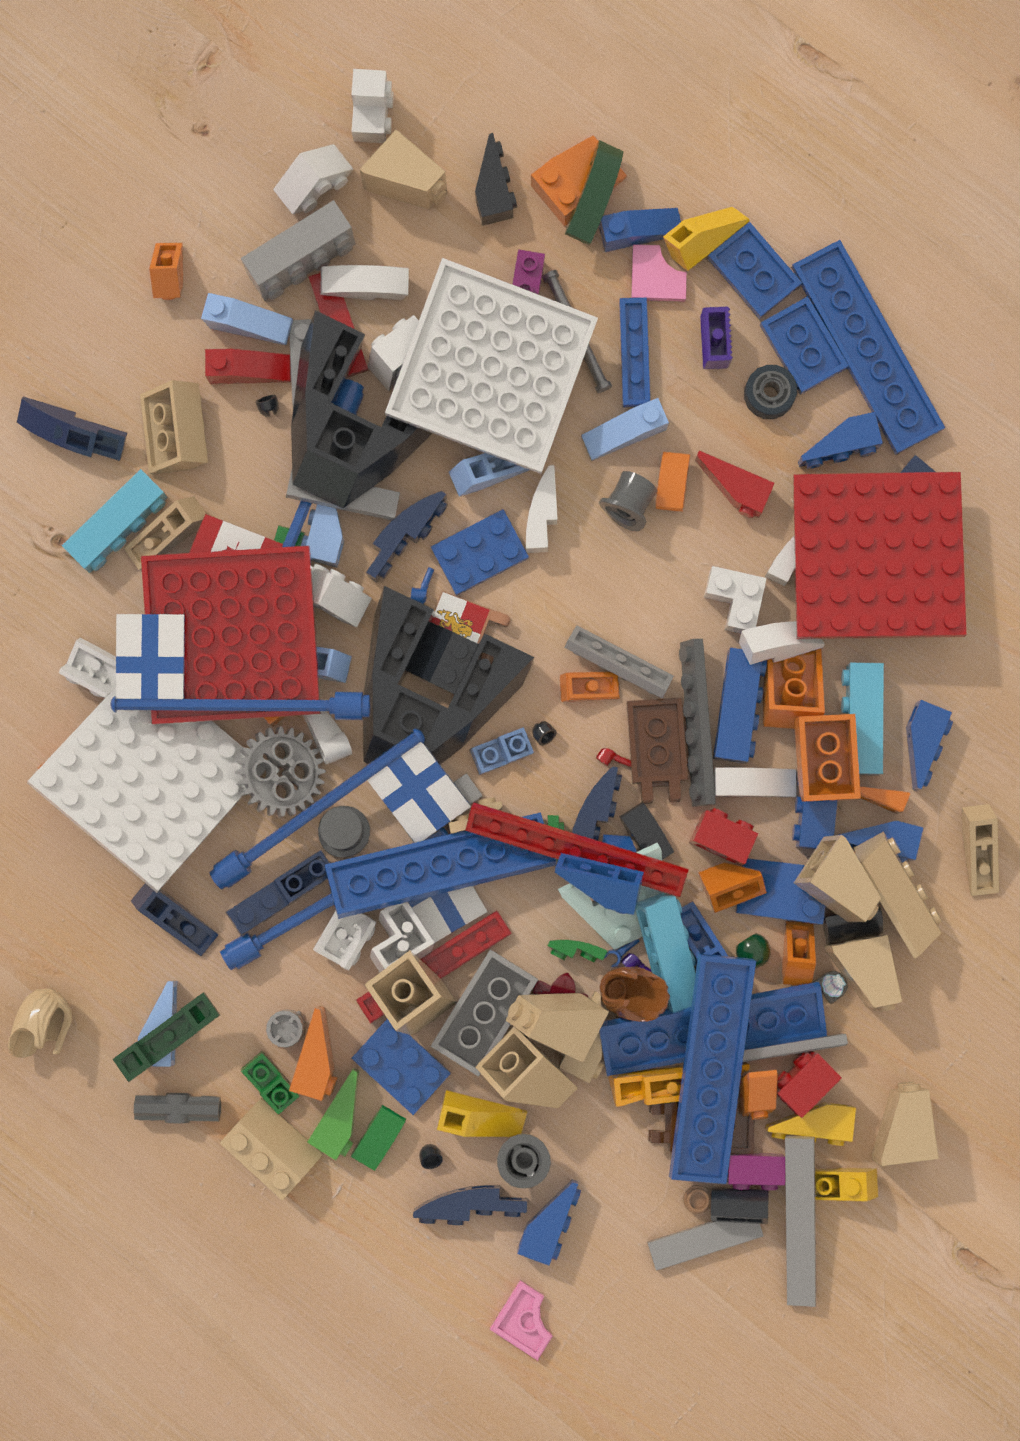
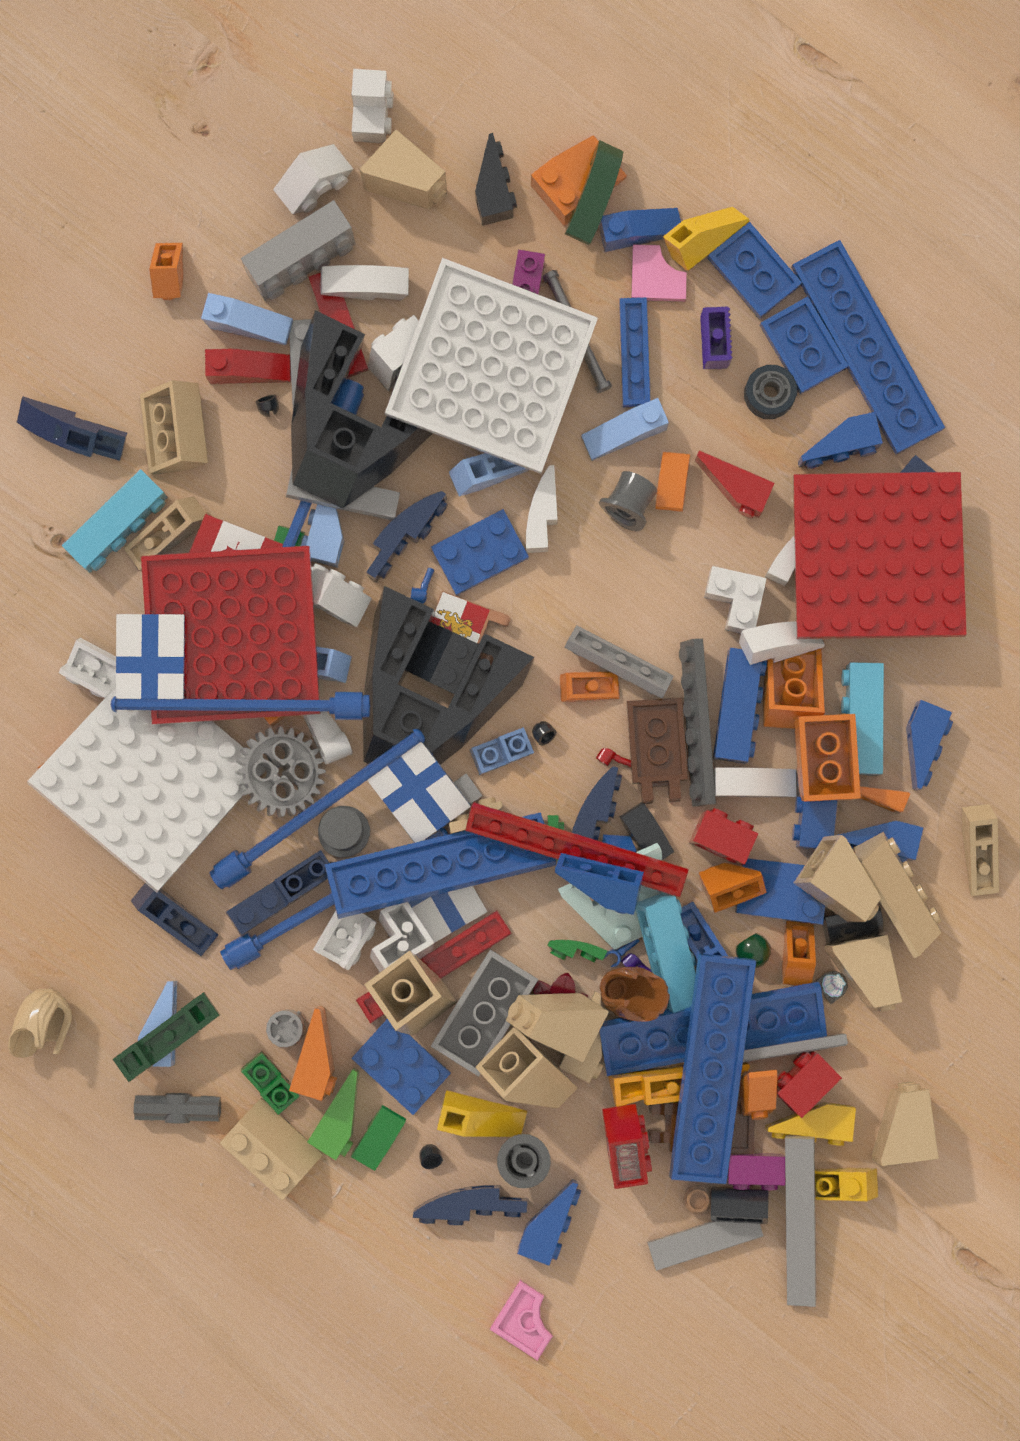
none -> red piece [602,1104,652,1189]

